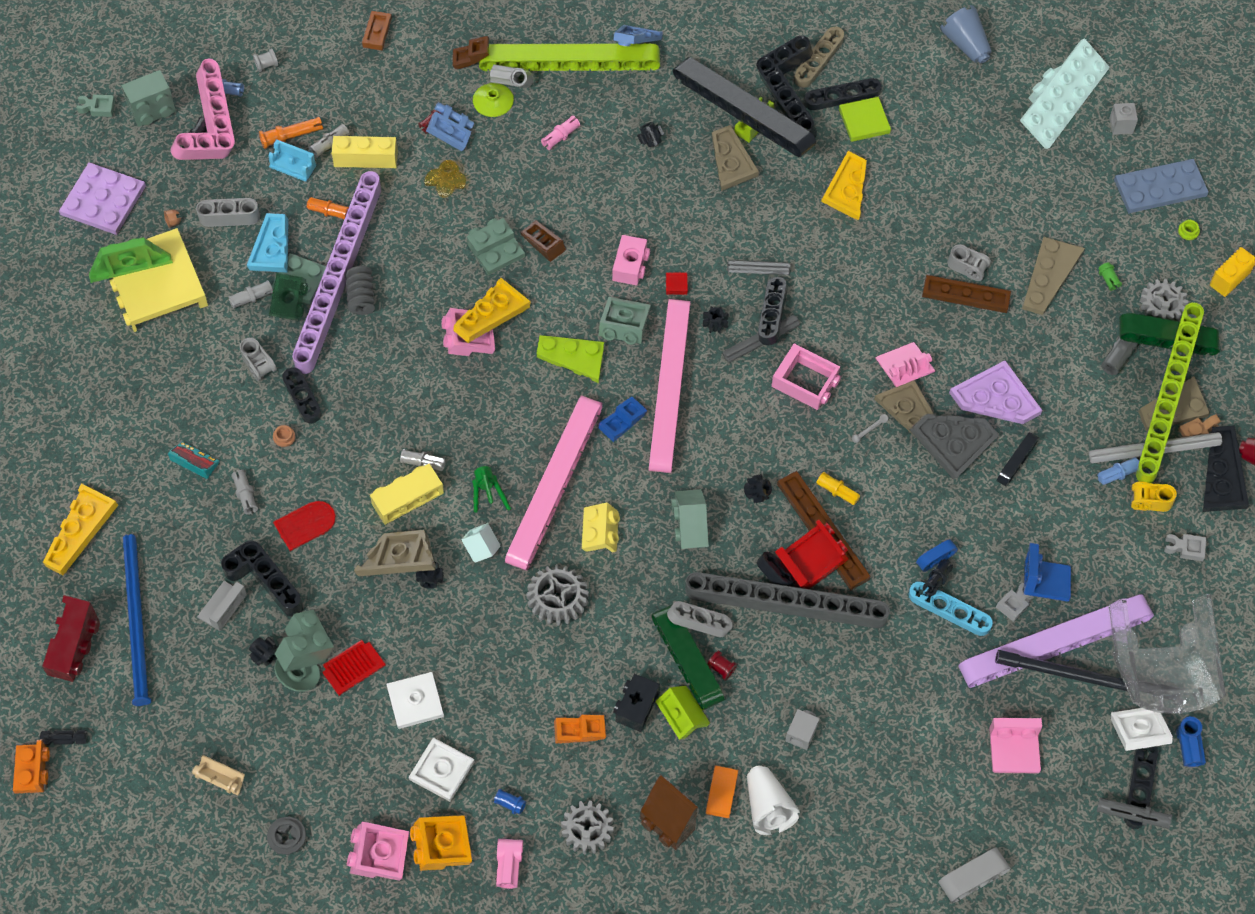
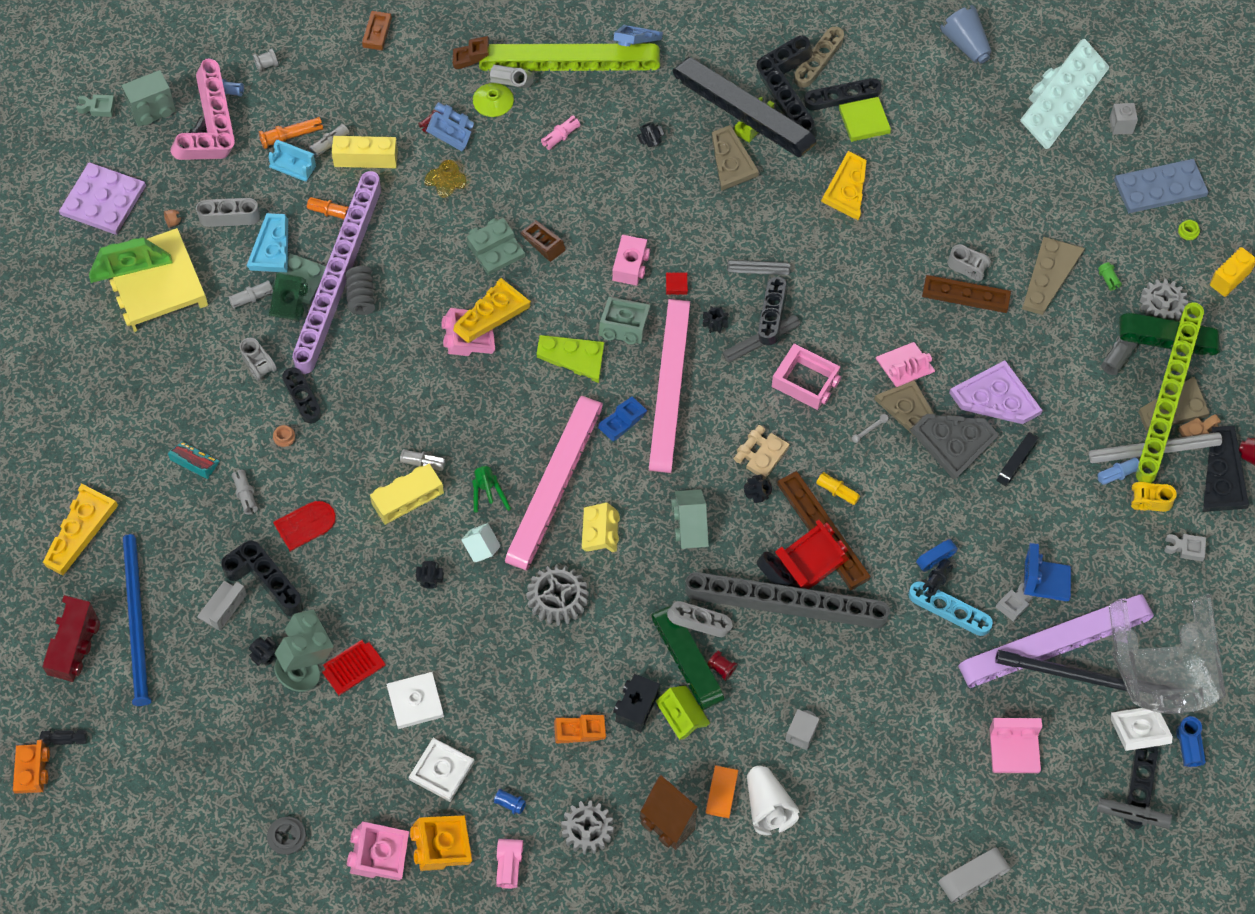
tan hinge [192,755,245,795] -> none
dark tan wing [354,530,436,576] -> none
none -> tan plate [734,425,790,479]

